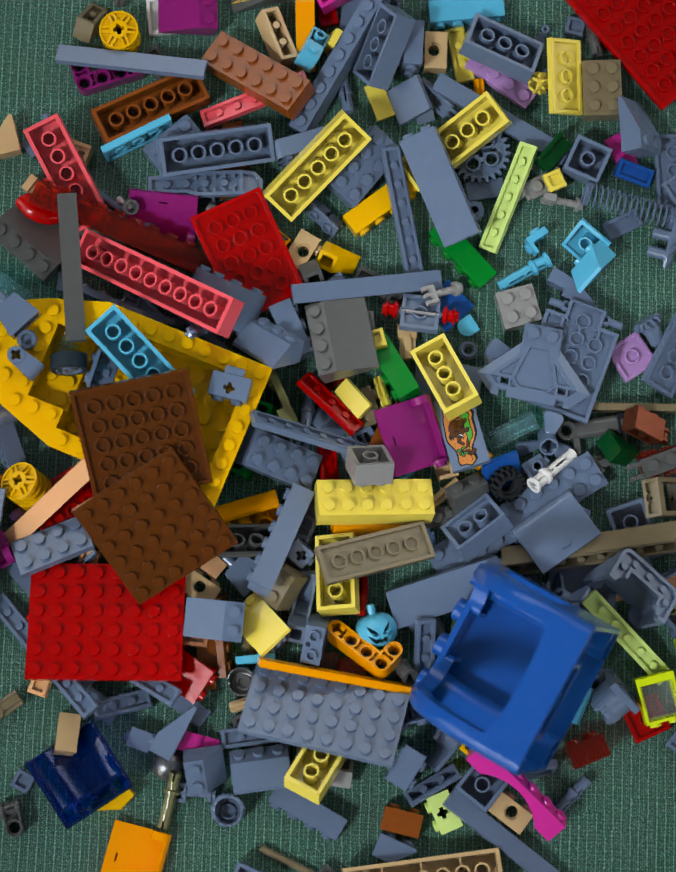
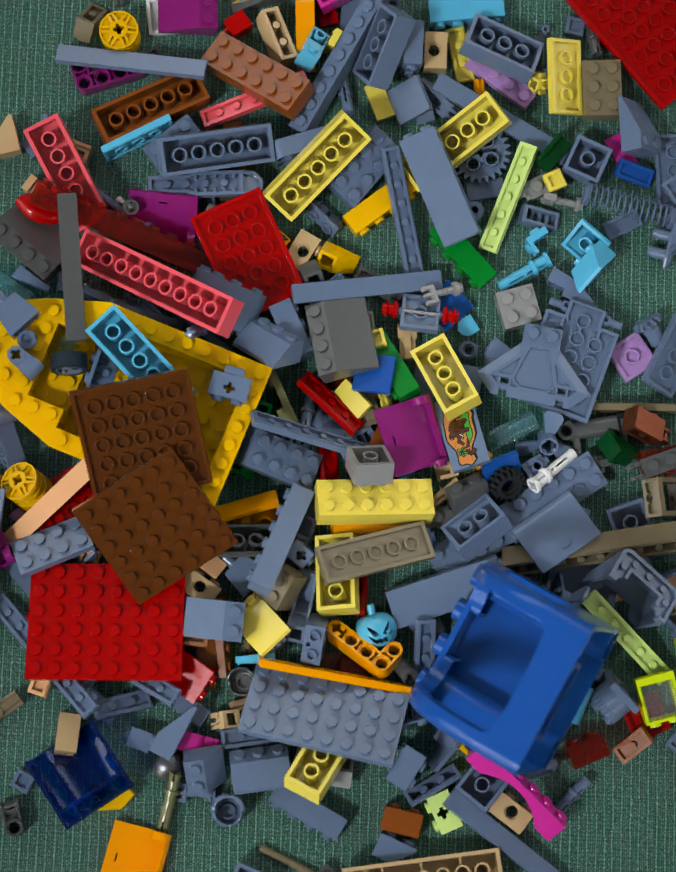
none -> sand blue slope [11,265,53,294]
none -> tan leg [210,709,240,730]
none -> red brick [223,9,253,40]
none -> blue tile [352,355,397,395]
none -> sand blue slope [517,203,560,232]
none -> dark orange plate [612,726,655,765]

